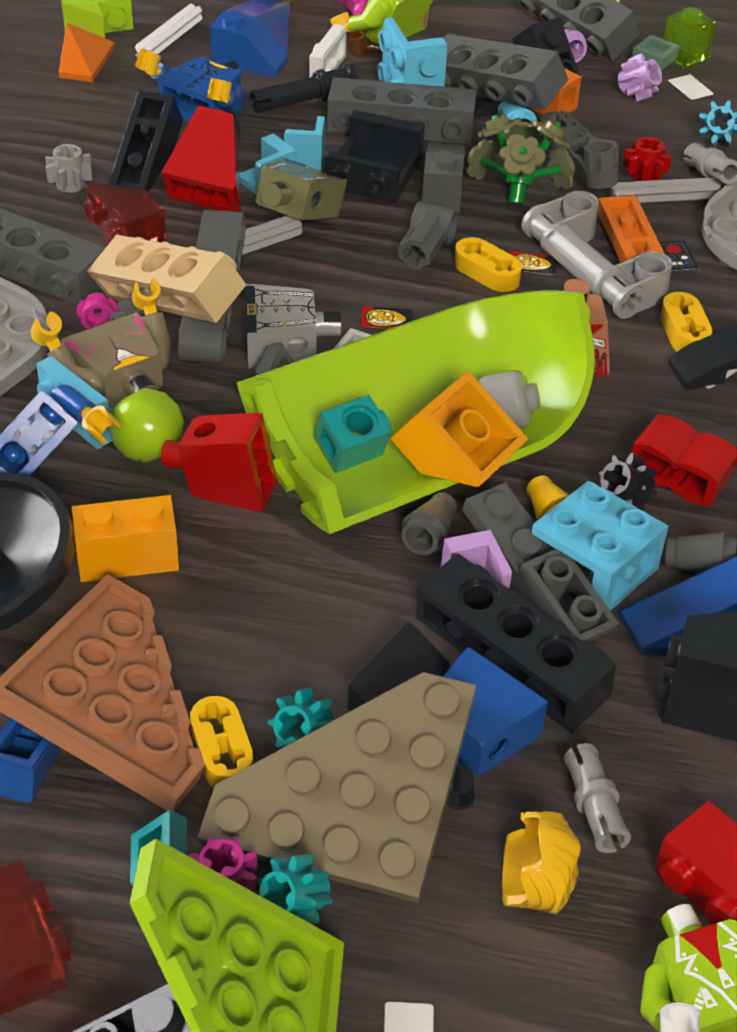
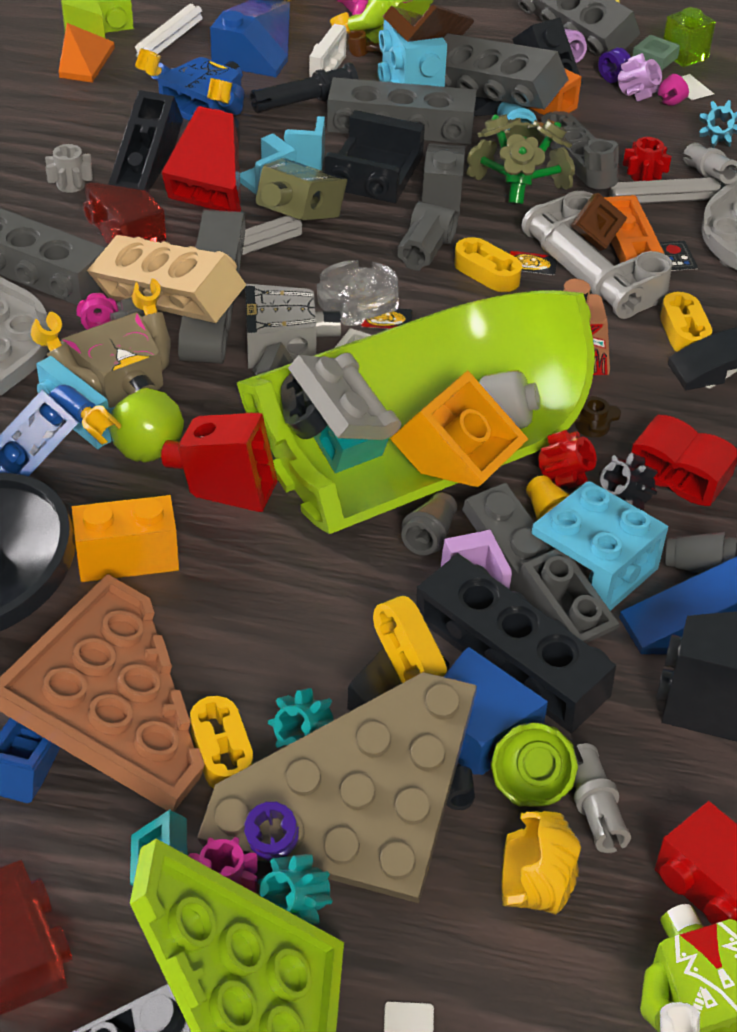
none -> dark purple bush [244,802,299,860]
none -> black beam [281,373,328,439]
none -> light grey plate [288,353,402,440]
none -> clear plate [317,260,399,326]
none -> yellow beam [373,595,447,683]
none -> reddish brown panel [382,4,474,42]
none -> lime hair [491,723,578,807]
none -> red gear [538,430,597,489]
none -> reddish brown tile [571,193,627,251]
none -> dark brown plate [574,395,621,437]
none -> dark purple bush [598,47,631,83]
none -> dark pink hinge [657,74,689,106]

